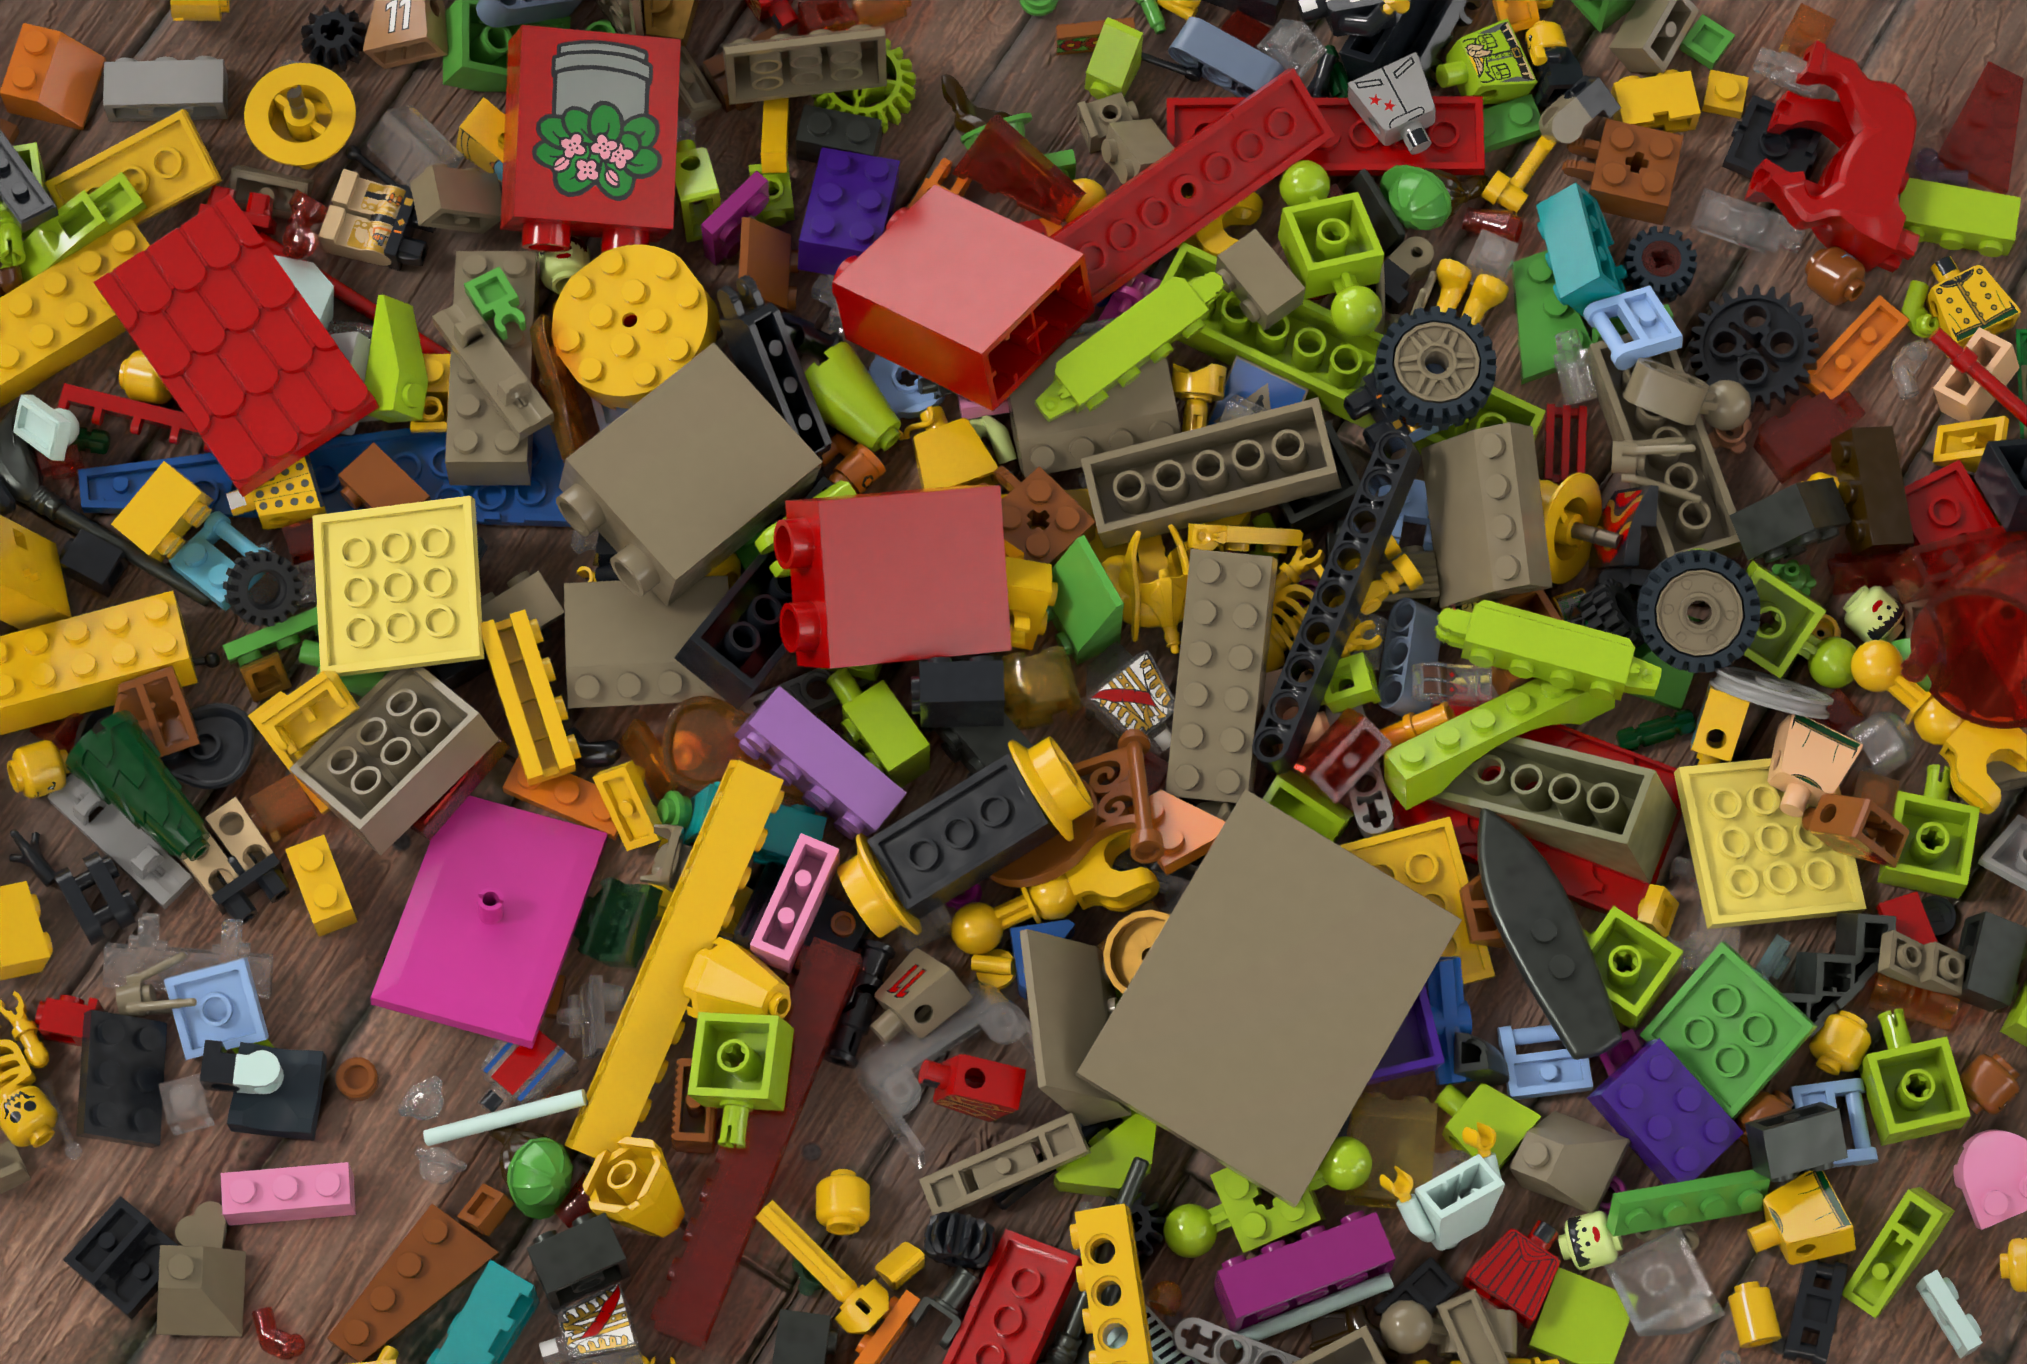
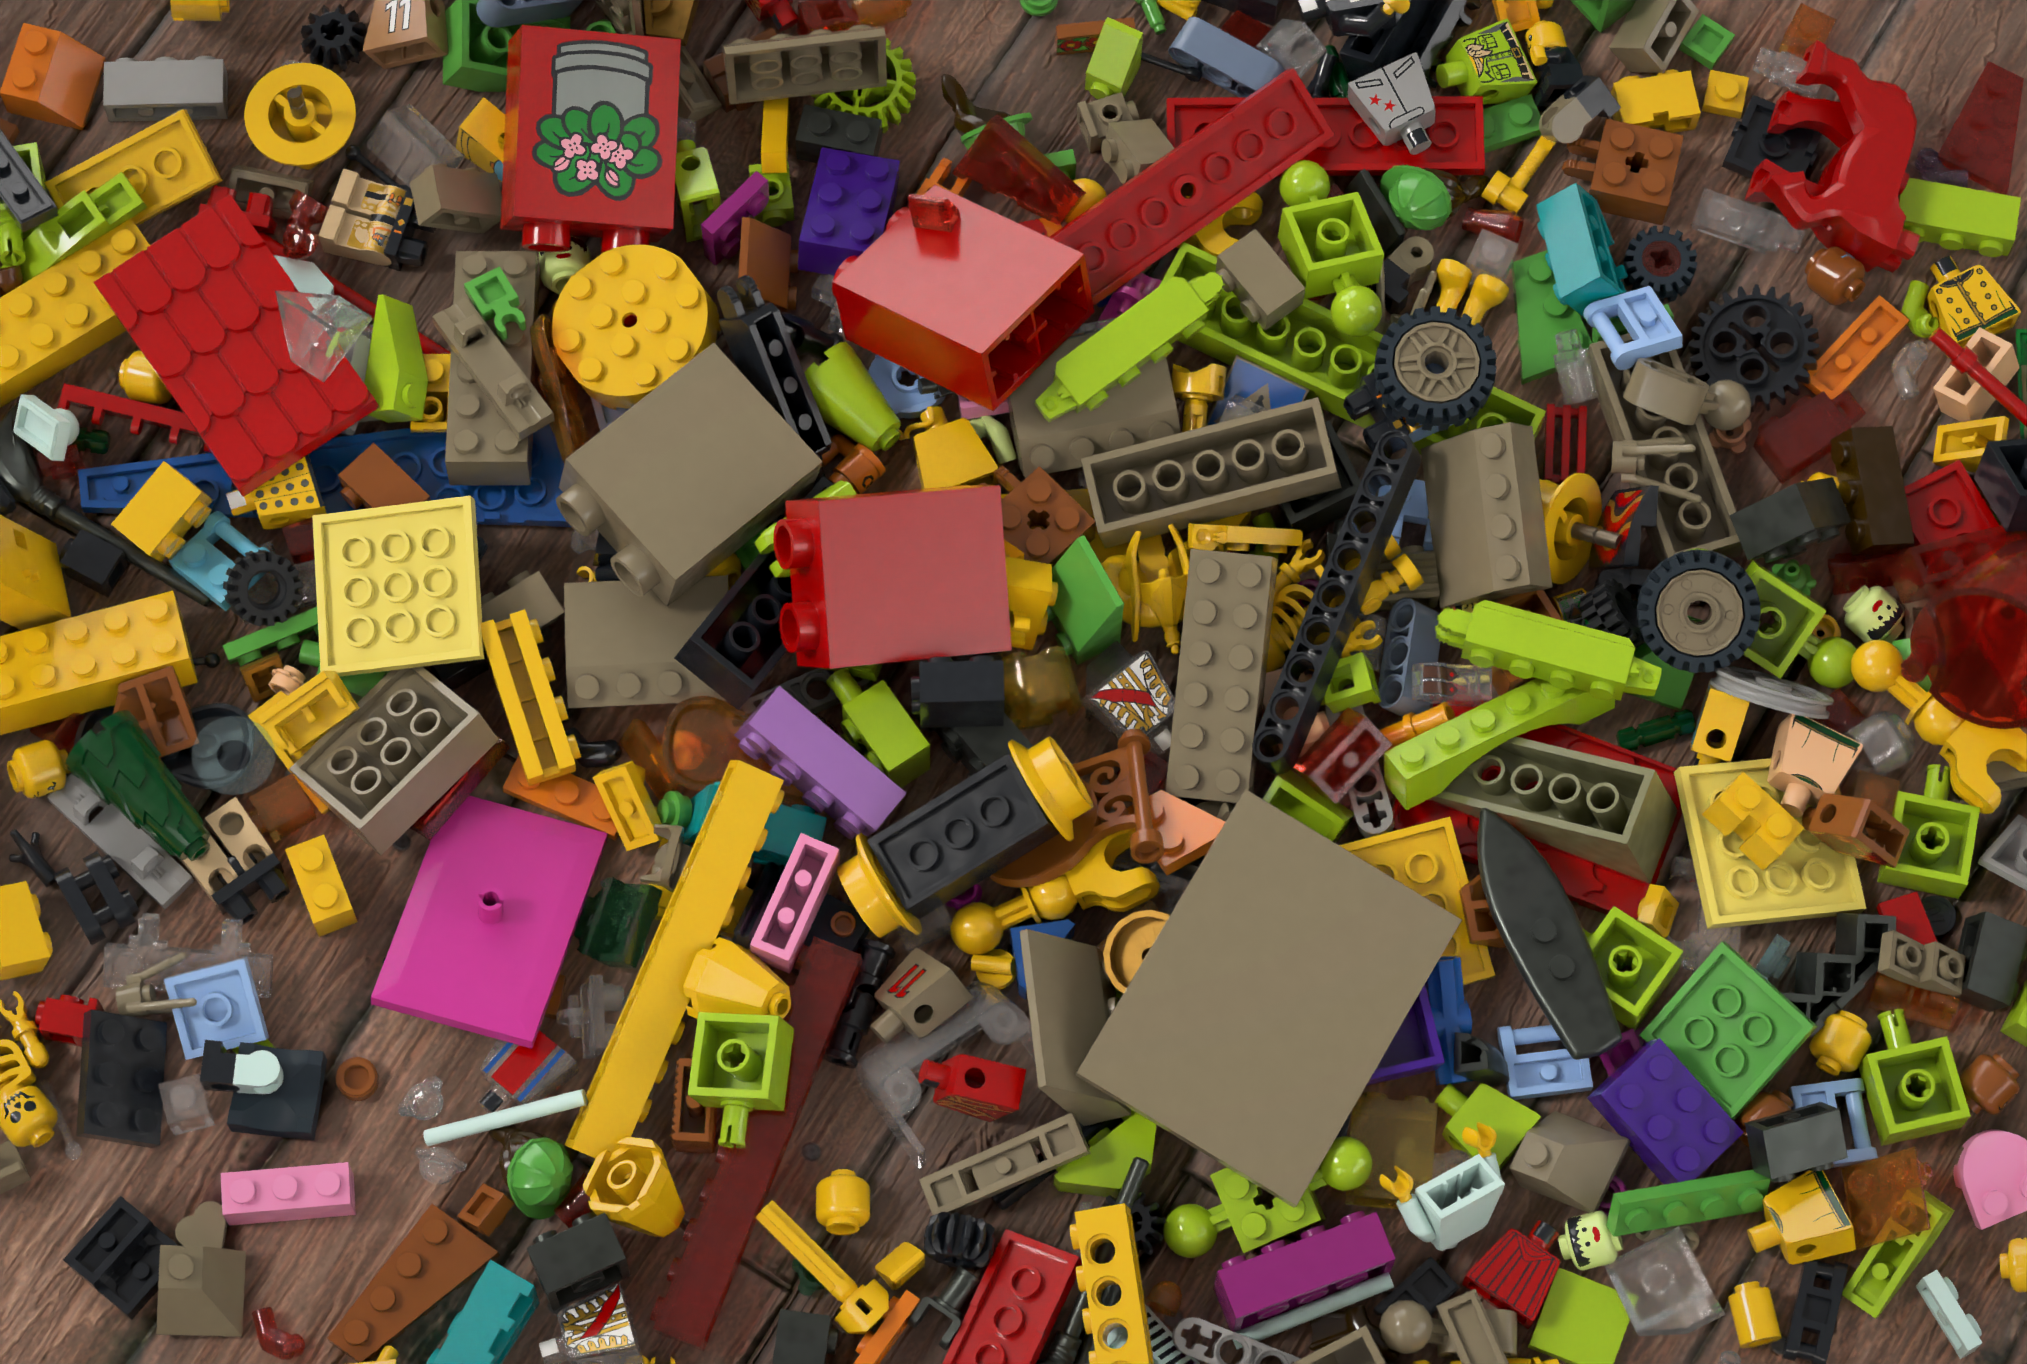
none -> clear light blue piece [192,716,275,795]
none -> light nougat plate [268,665,306,695]
none -> clear slope [275,291,372,382]
none -> clear red slope [908,194,960,232]
none -> yellow brick [1702,771,1804,871]
none -> clear orange hinge [1842,1147,1933,1250]

